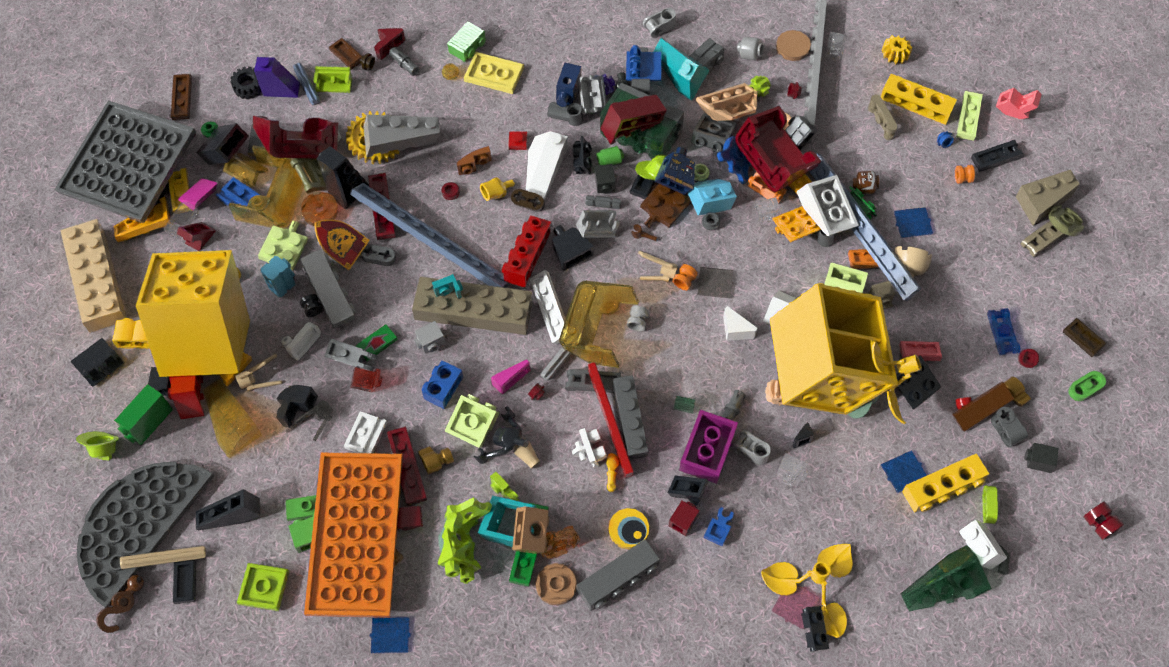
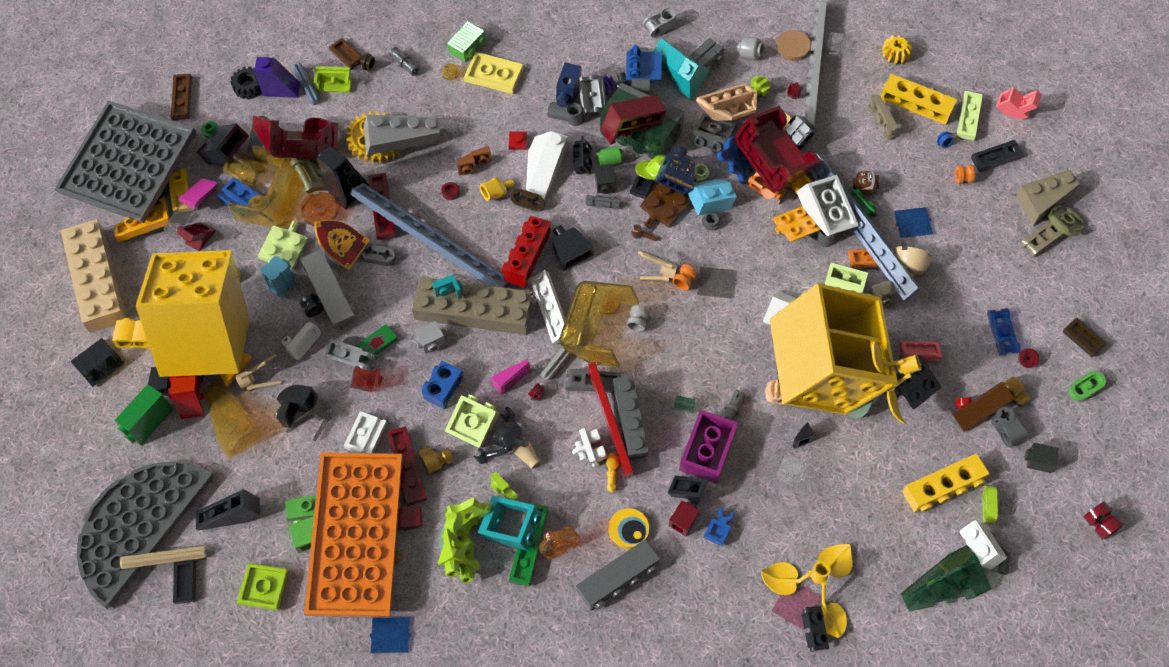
lime piece [76,431,119,461] -> none
reddish brown piece [96,575,144,633] -> none
dark red slope [374,28,406,60] -> none
medium nougat brick [512,506,549,554] -> none
medium nougat tile [535,563,577,606] -> none
light grey hinge [576,210,619,238] -> none
white slope [723,306,758,341] -> none
light grey piece [731,430,771,465] -> none
clear blue piece [881,450,927,493] -> none

